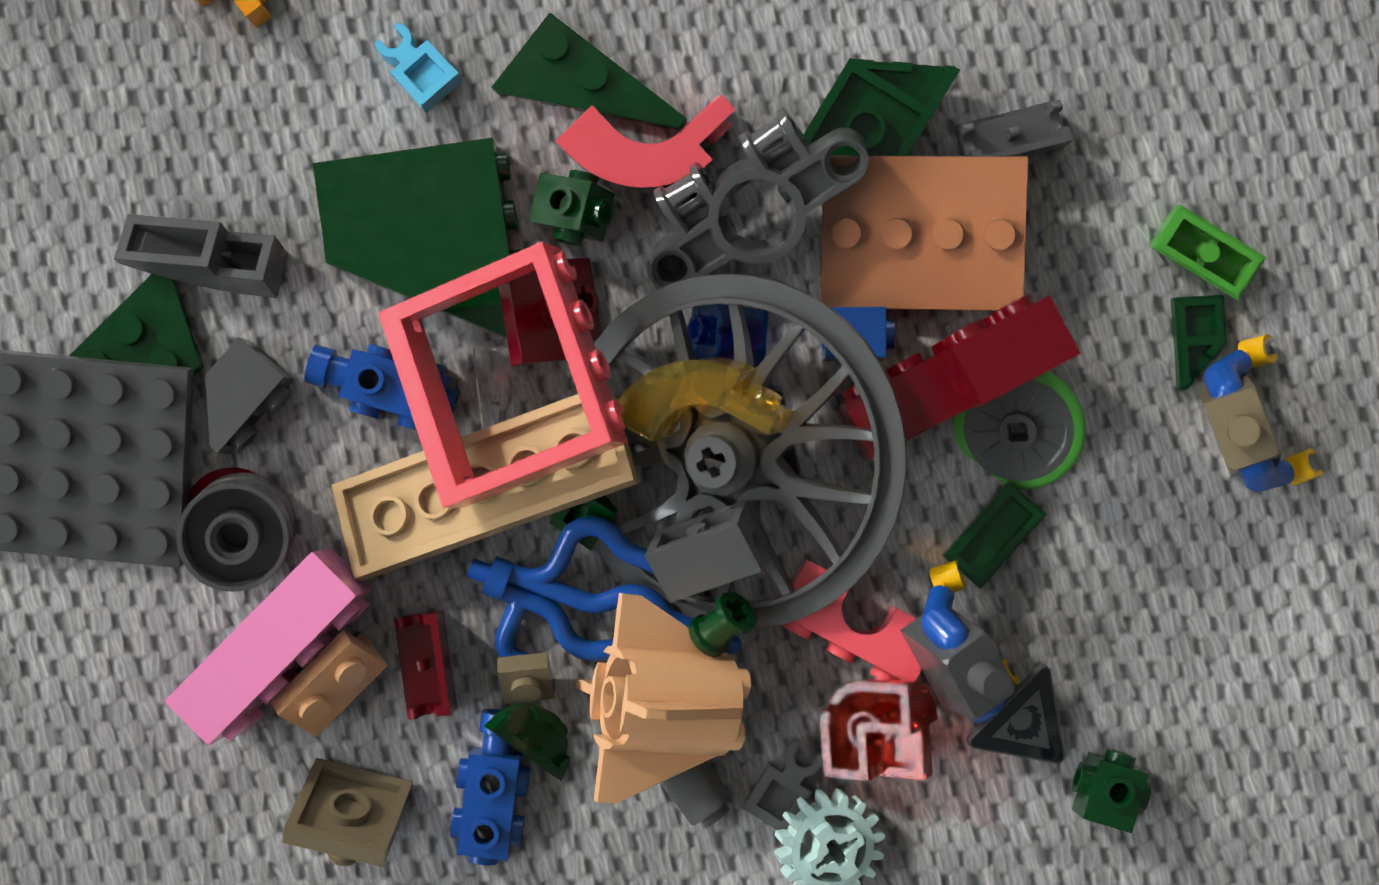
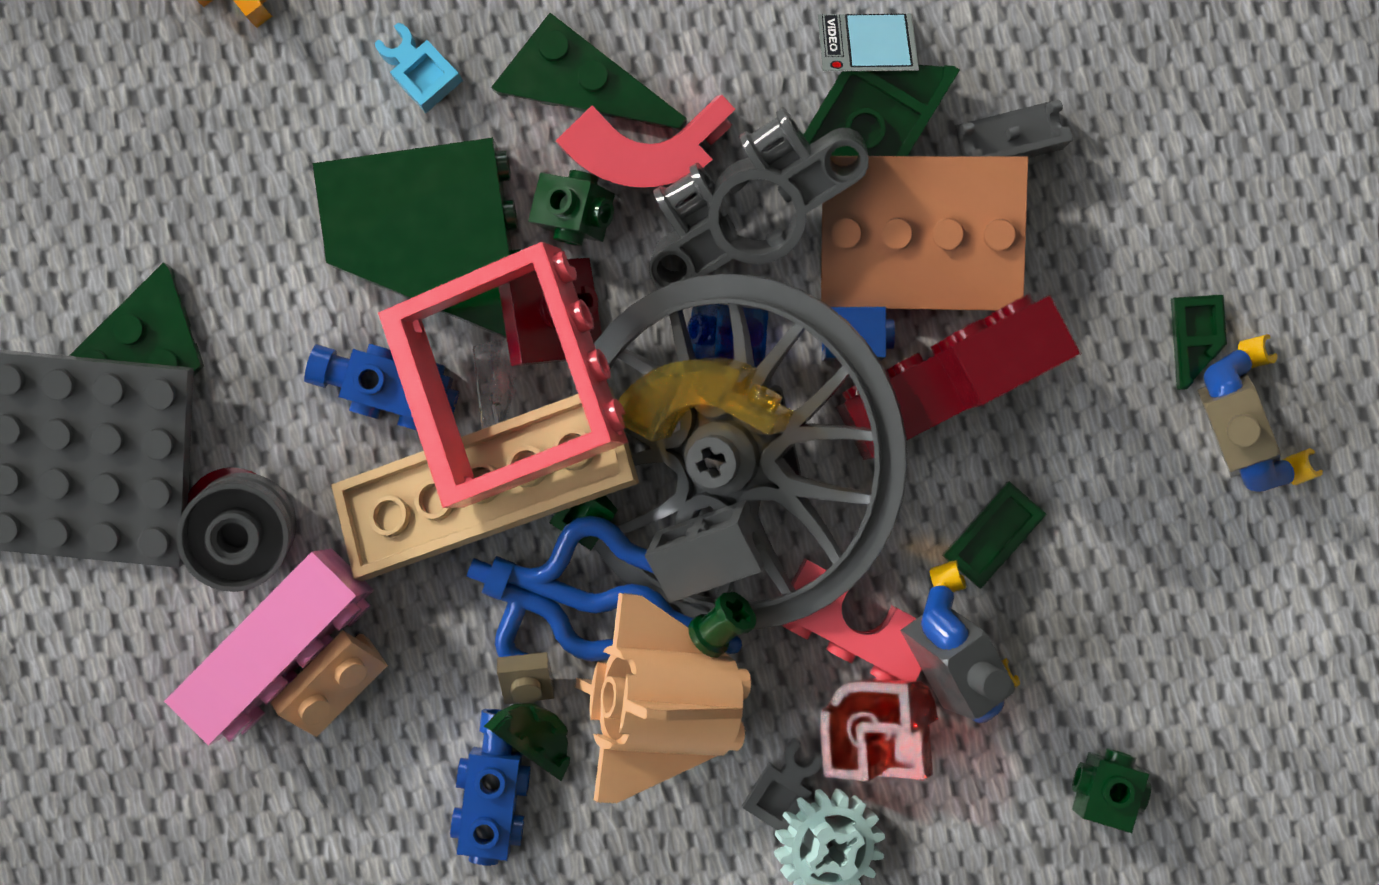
dark grey slope [114,214,288,298] -> none
dark grey slope [205,337,294,454] -> none
dark tan tile [282,758,413,867] -> none
dark red hinge [394,610,457,720] -> none
dark grey brick [661,761,732,827] -> none
dark grey wheel [954,371,1086,490] -> none
black piece [966,664,1065,764] -> none
bright green brick [1150,205,1267,300] -> none
none -> sticker [818,13,919,71]

